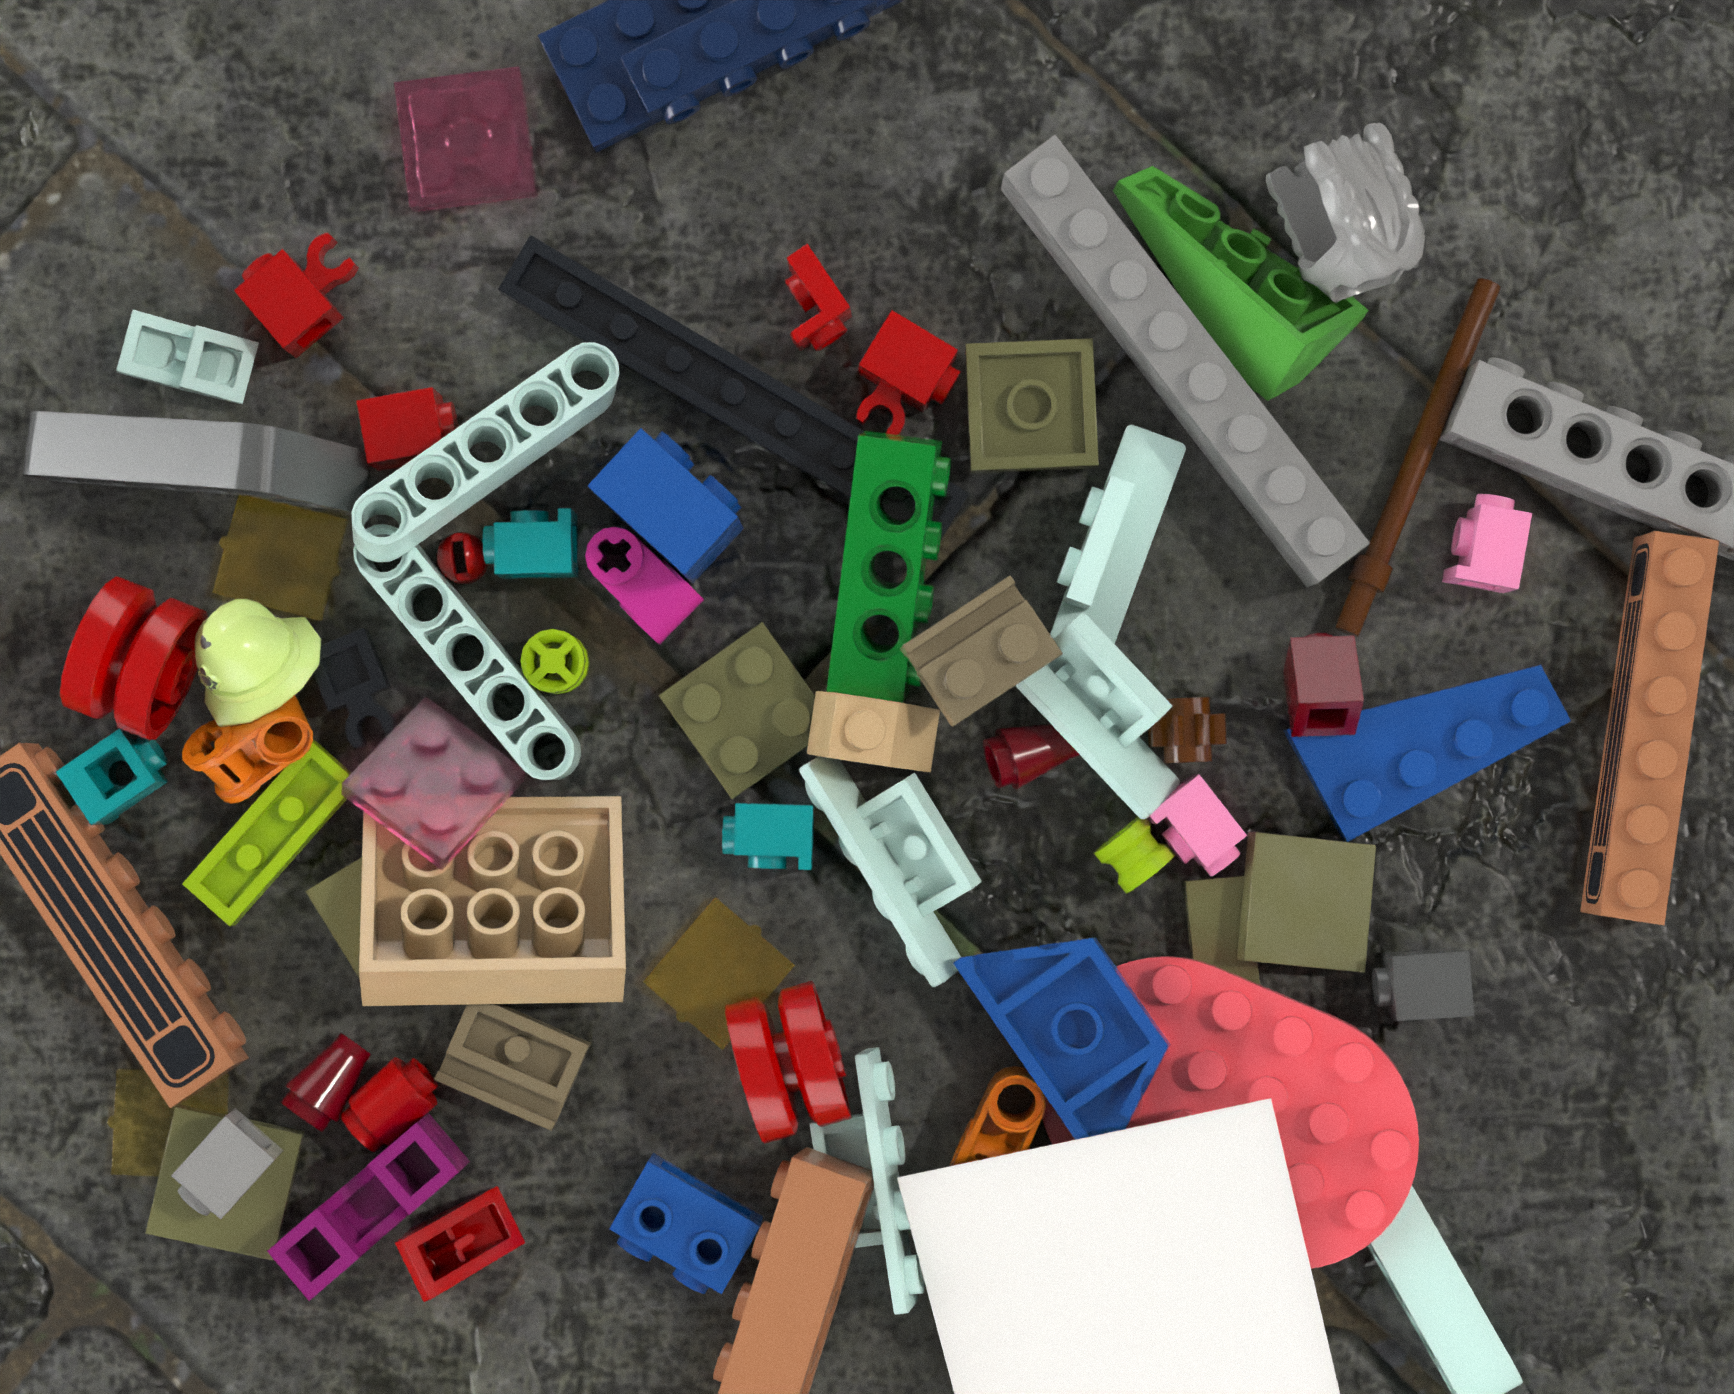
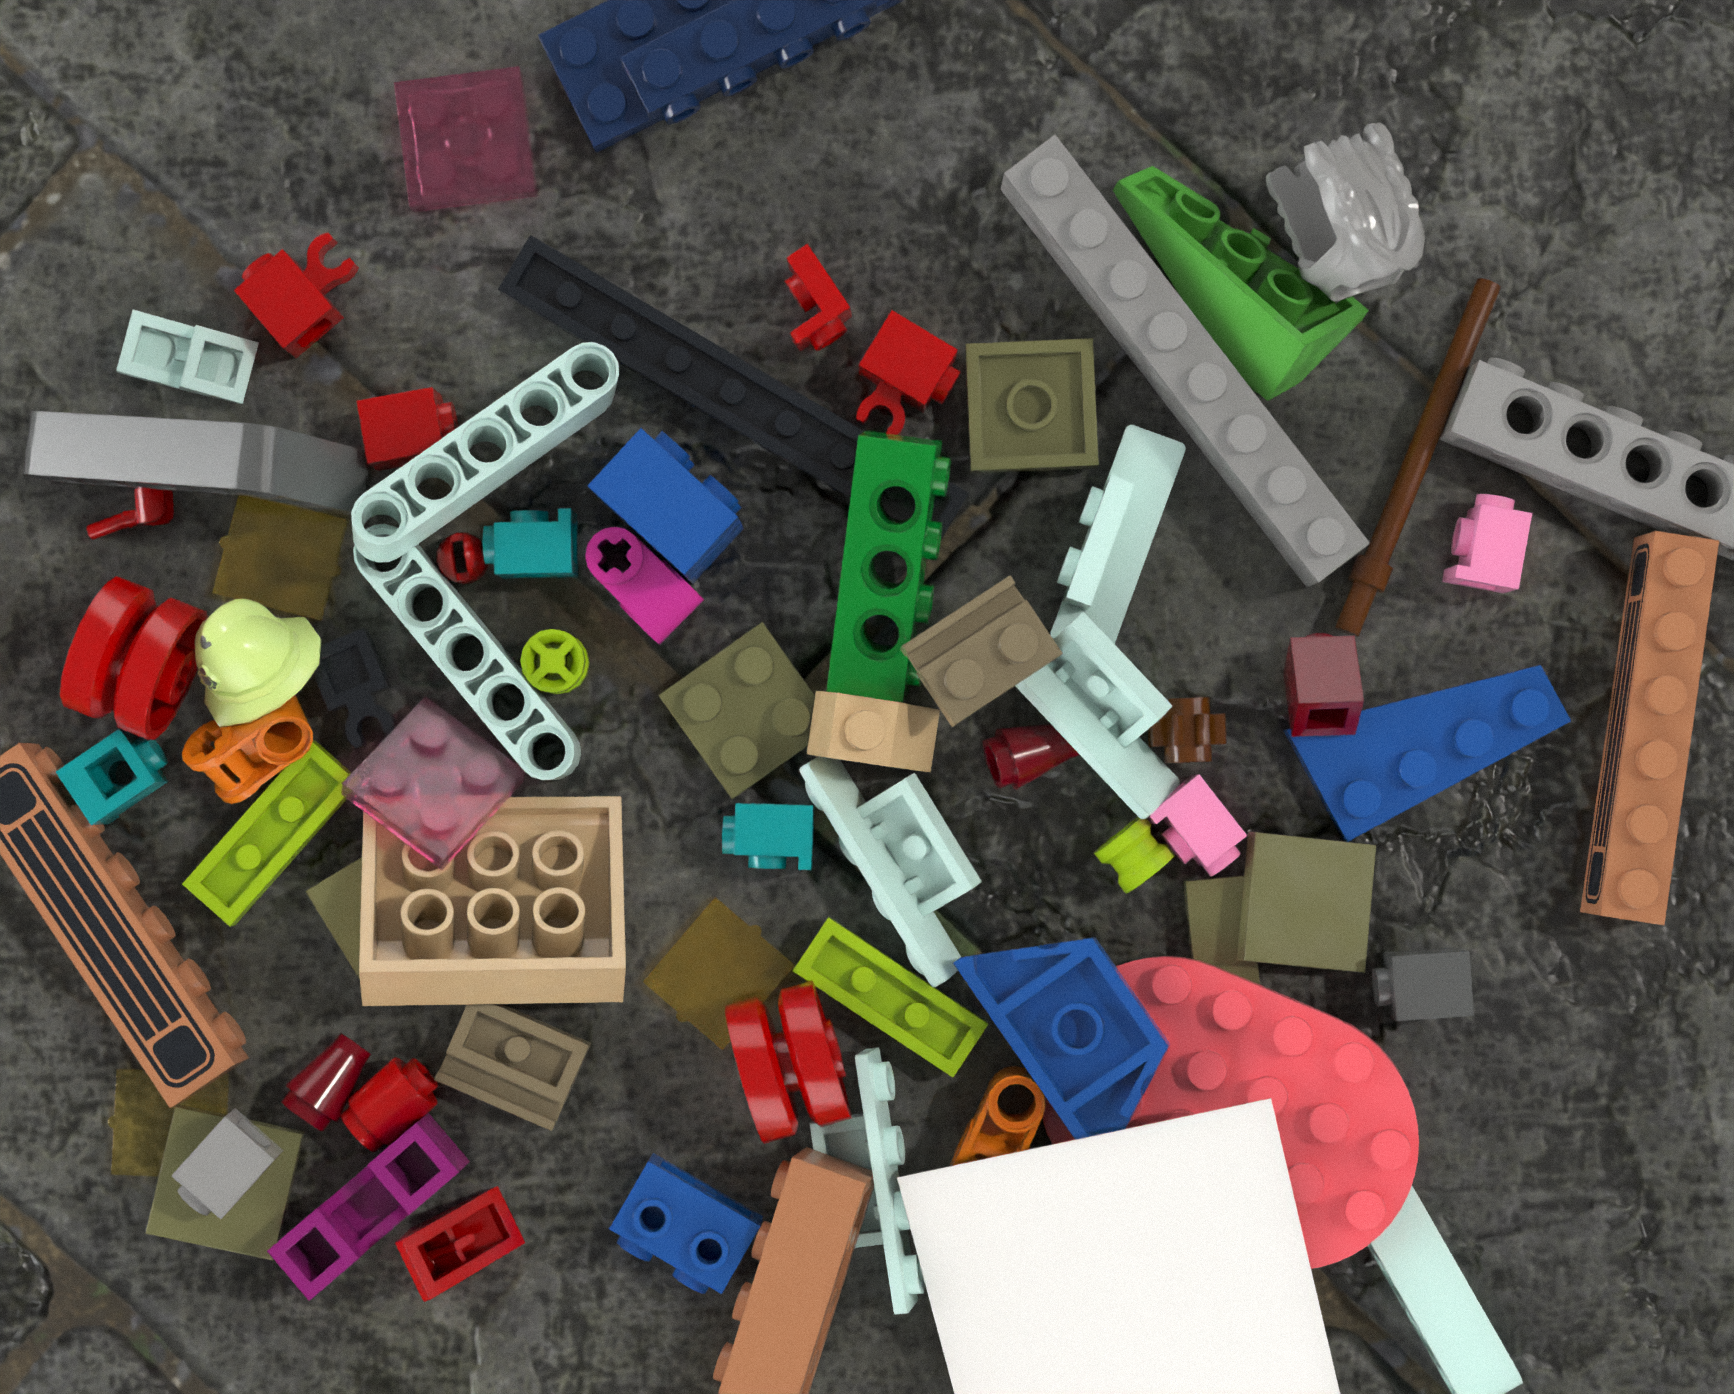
none -> red hand [86,488,174,540]
none -> lime plate [793,916,988,1078]

